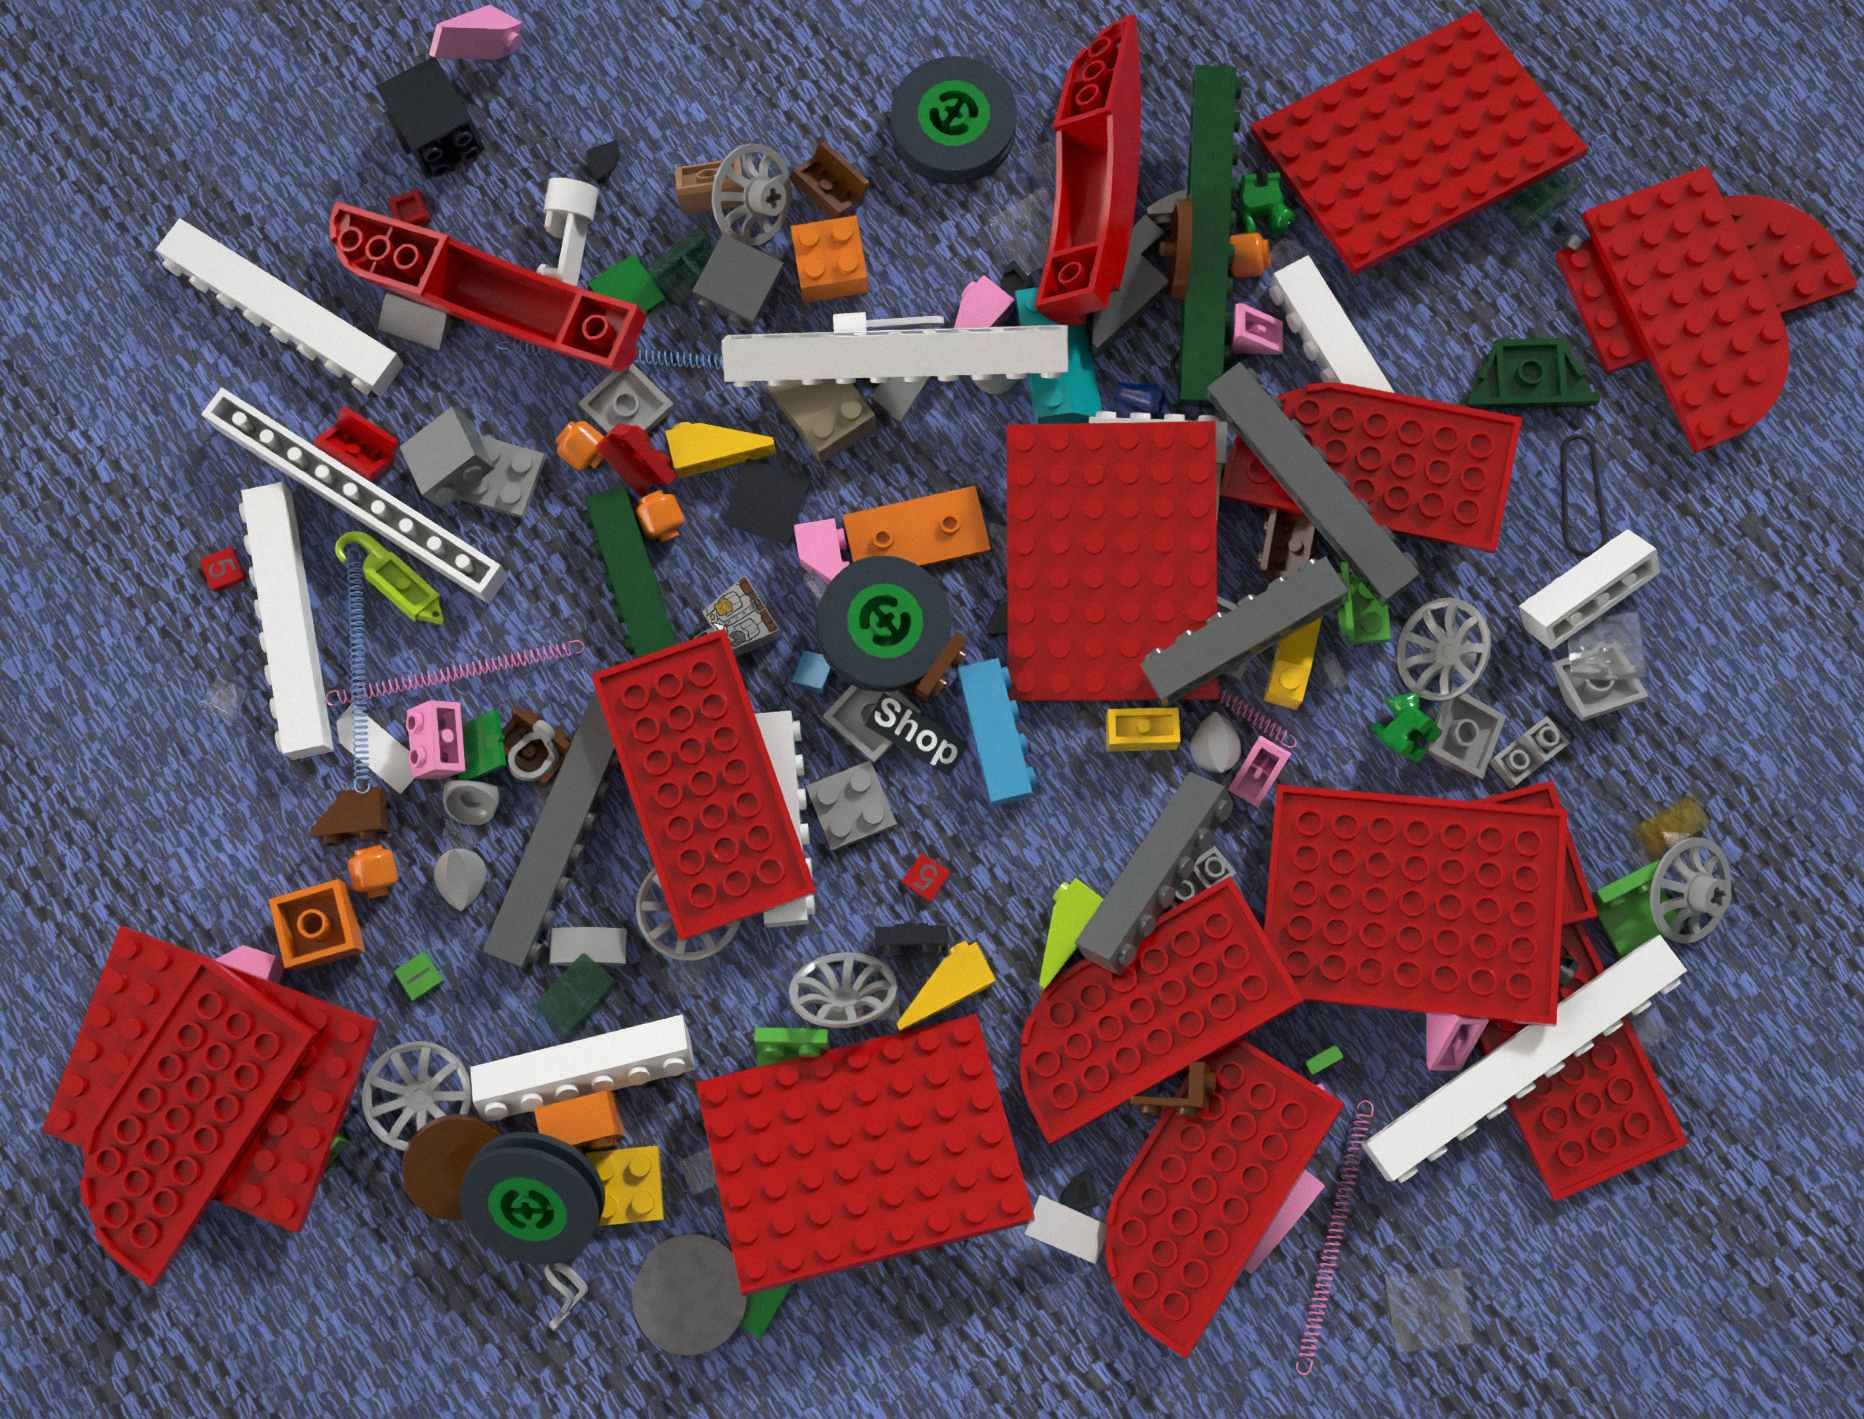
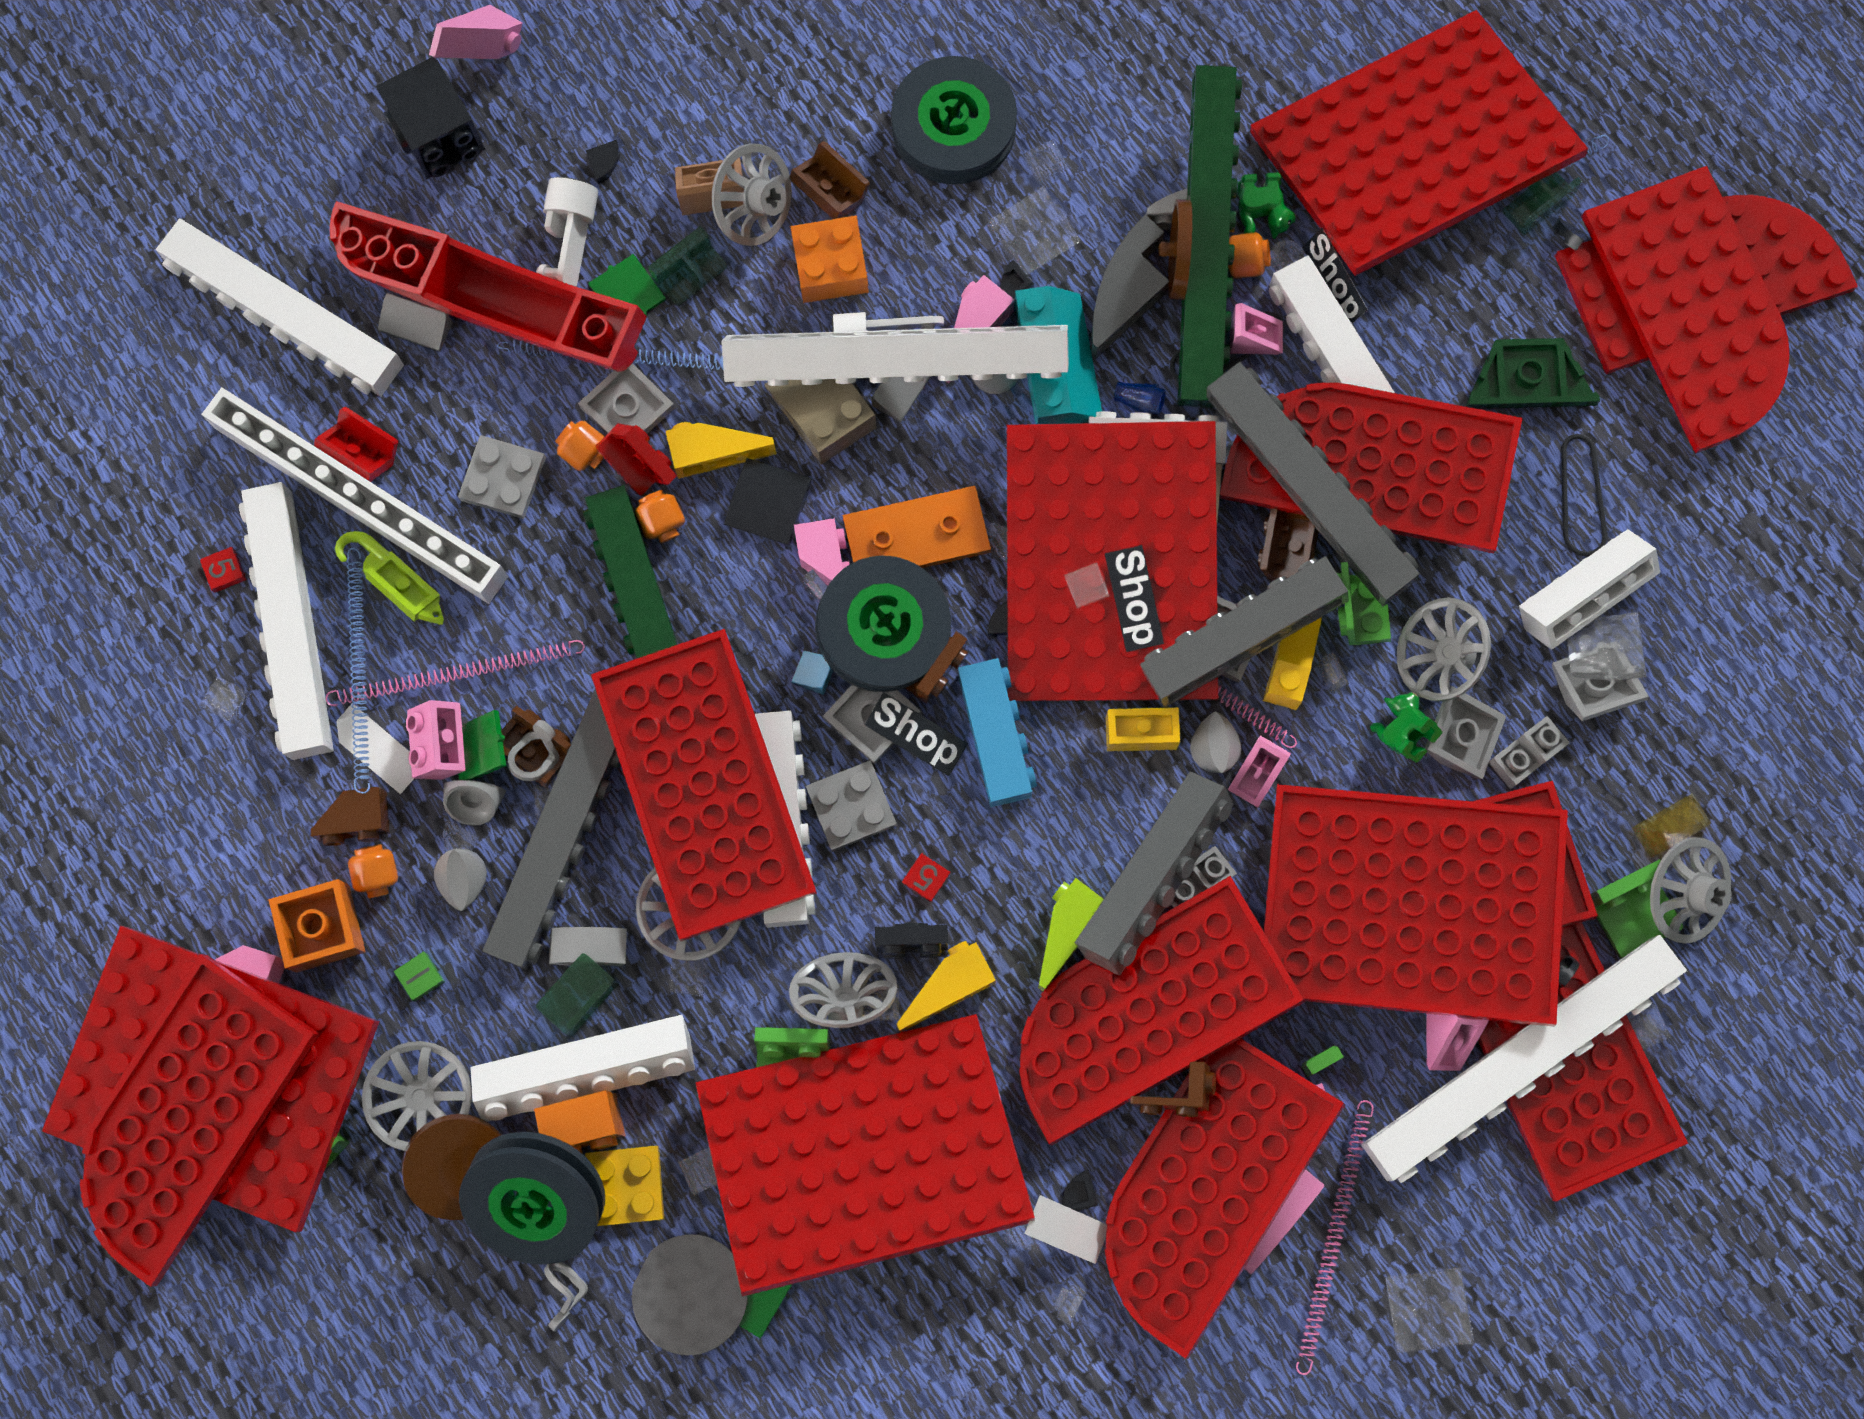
red tile [388,189,431,226] -> none
brick [400,406,495,509] -> none
dark grey brick [692,233,784,331] -> none
torso [693,576,782,657] -> none
red slope [1035,14,1141,325] -> none
none -> clear plate [1053,1283,1086,1325]
none -> clear tile [1064,563,1110,609]
none -> black sticker [1105,545,1164,652]
none -> black sticker [1302,228,1368,324]

